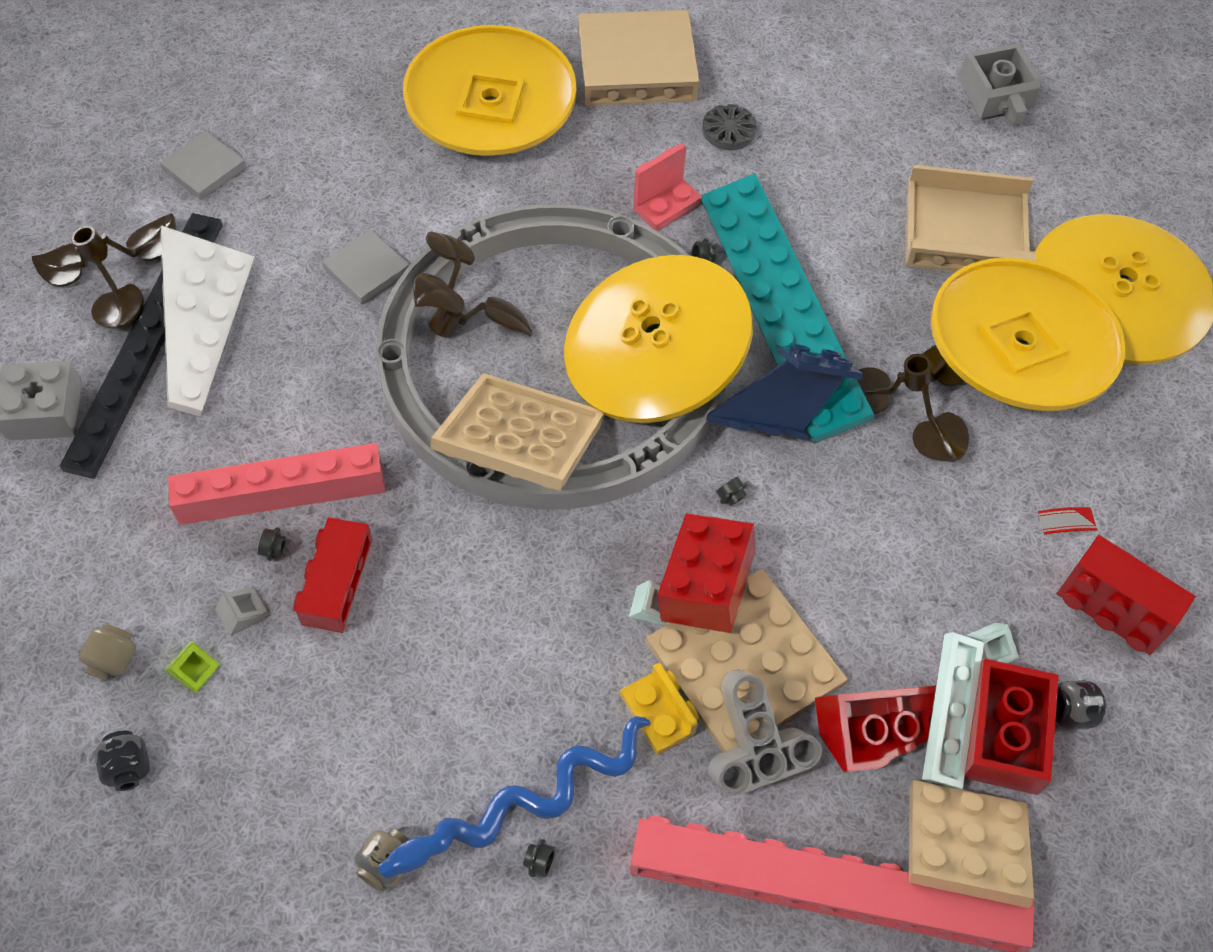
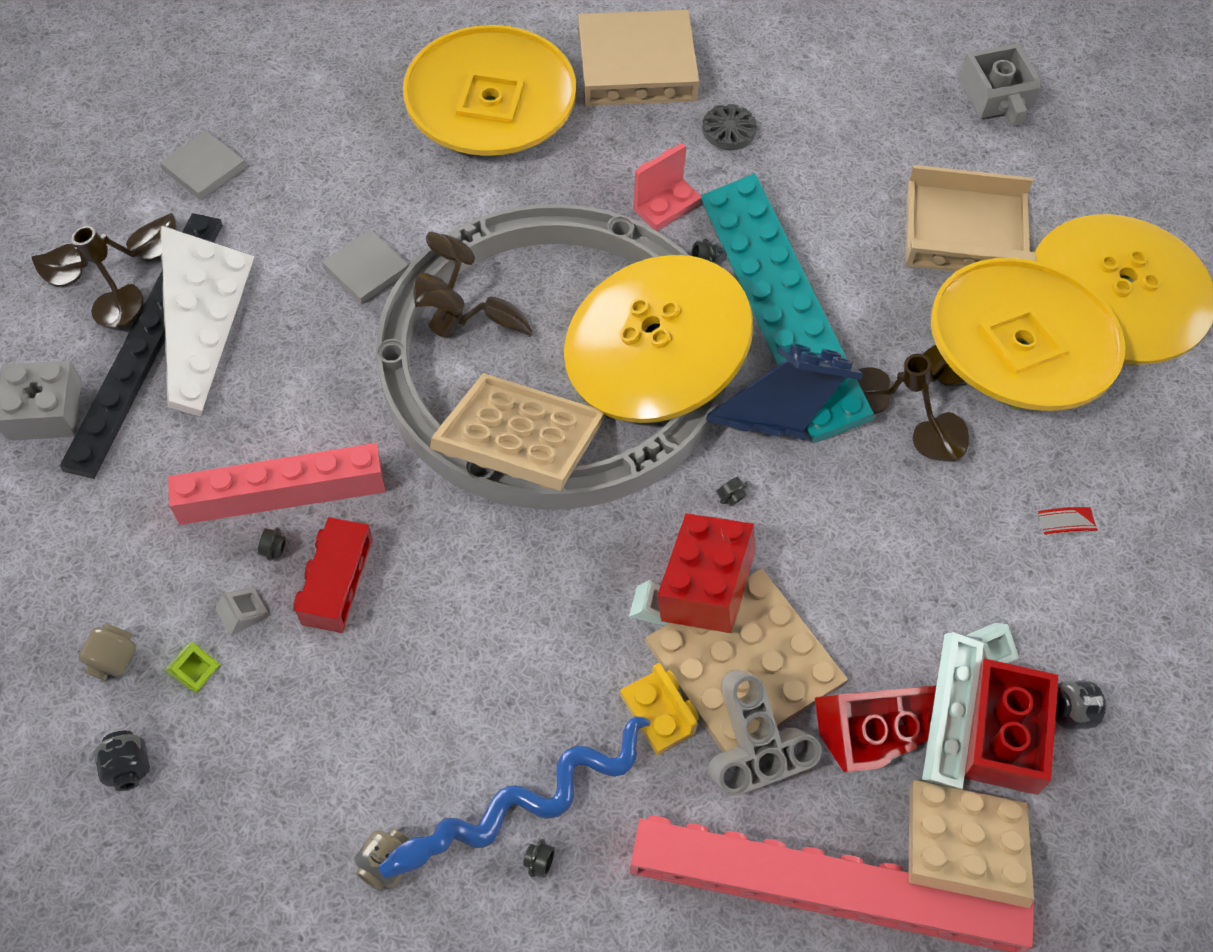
red brick [1056,534,1196,655] -> none

